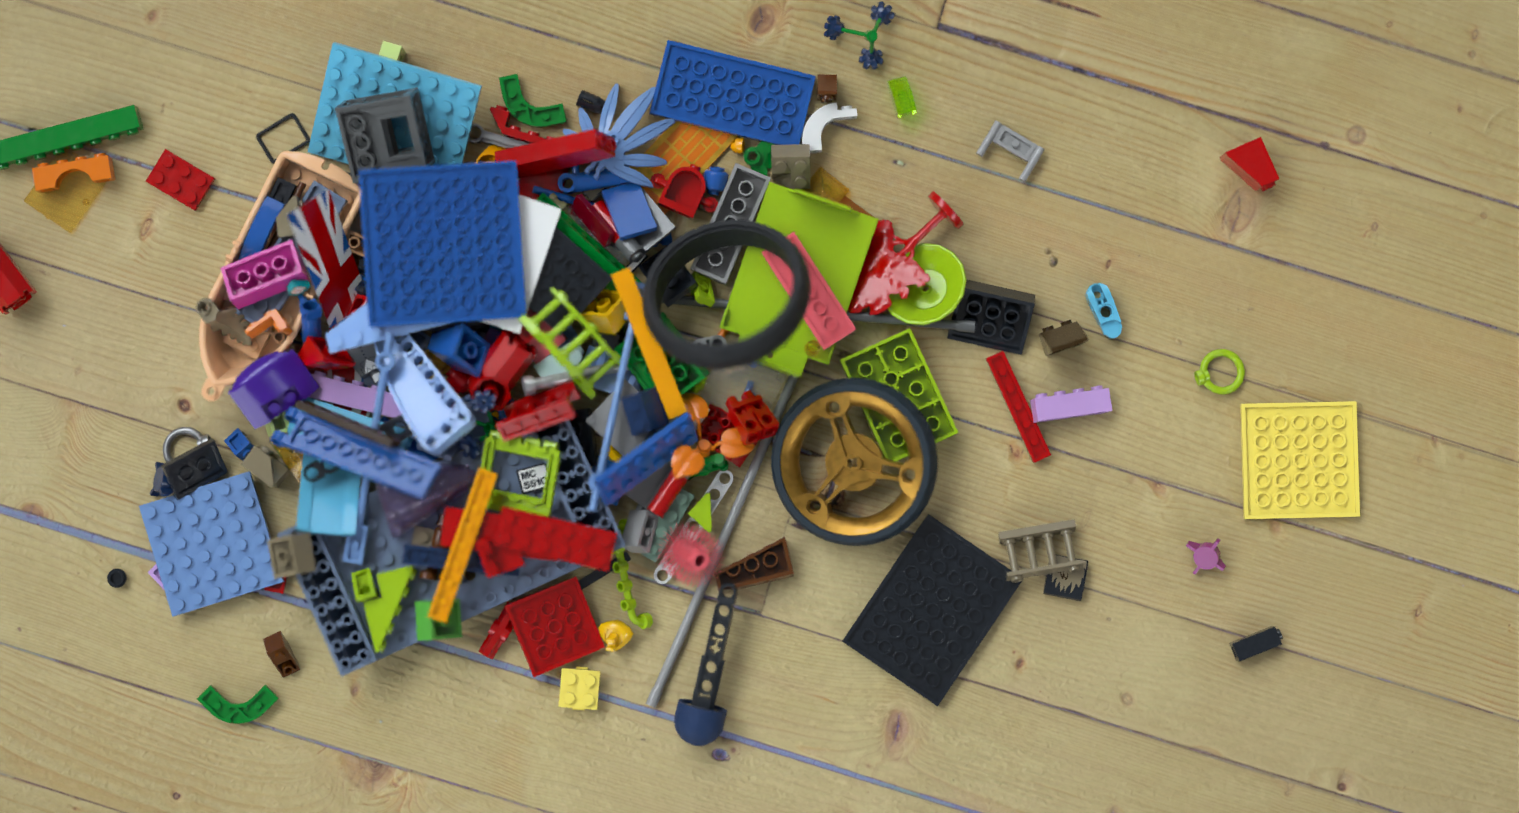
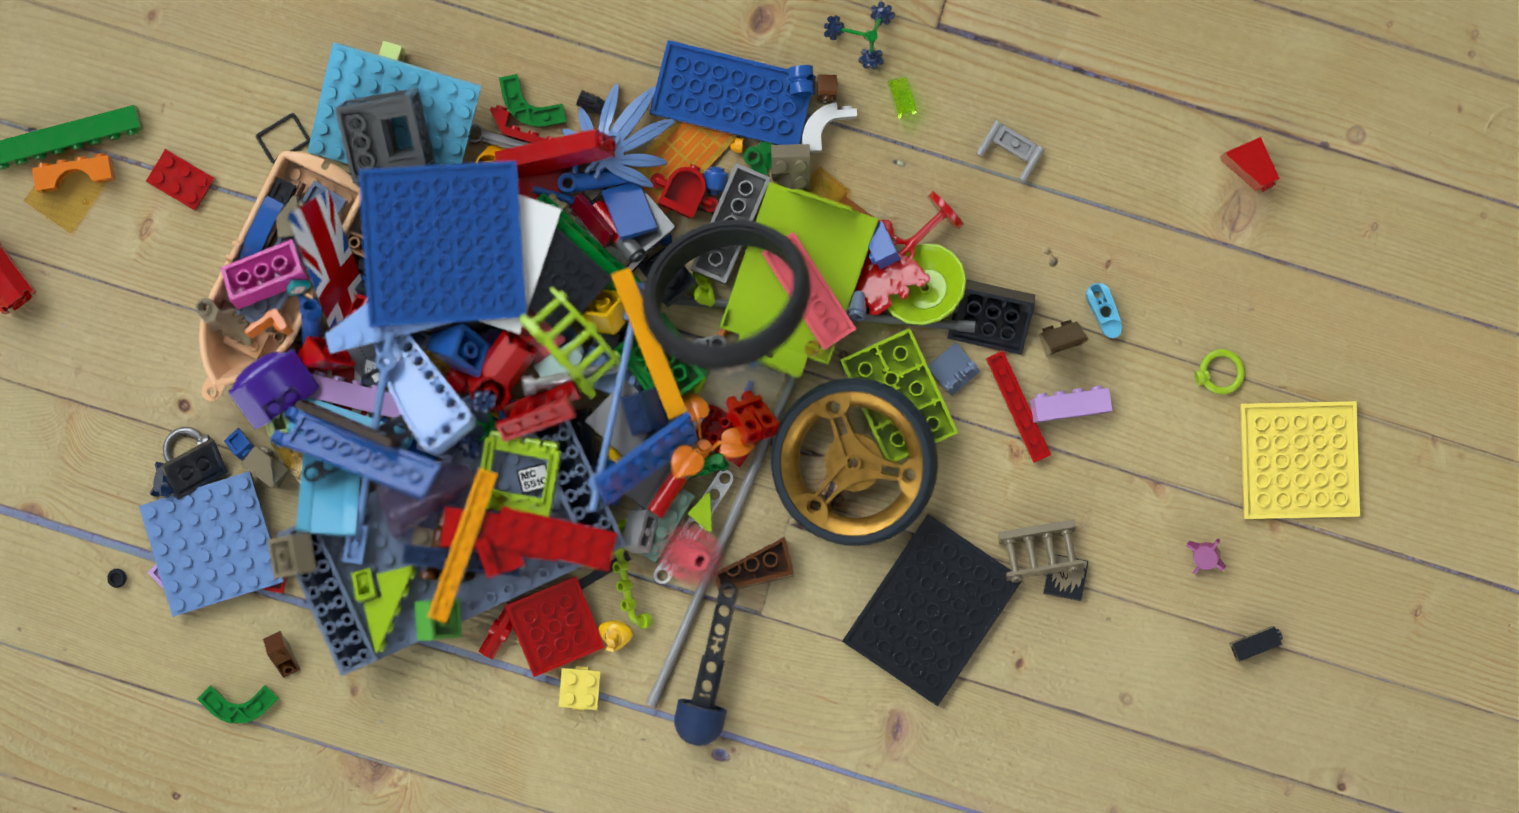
none -> blue wheel [788,65,815,97]
none -> sand blue cone [847,291,866,321]
none -> slope [868,221,901,269]
none -> sand blue hinge [928,342,980,396]

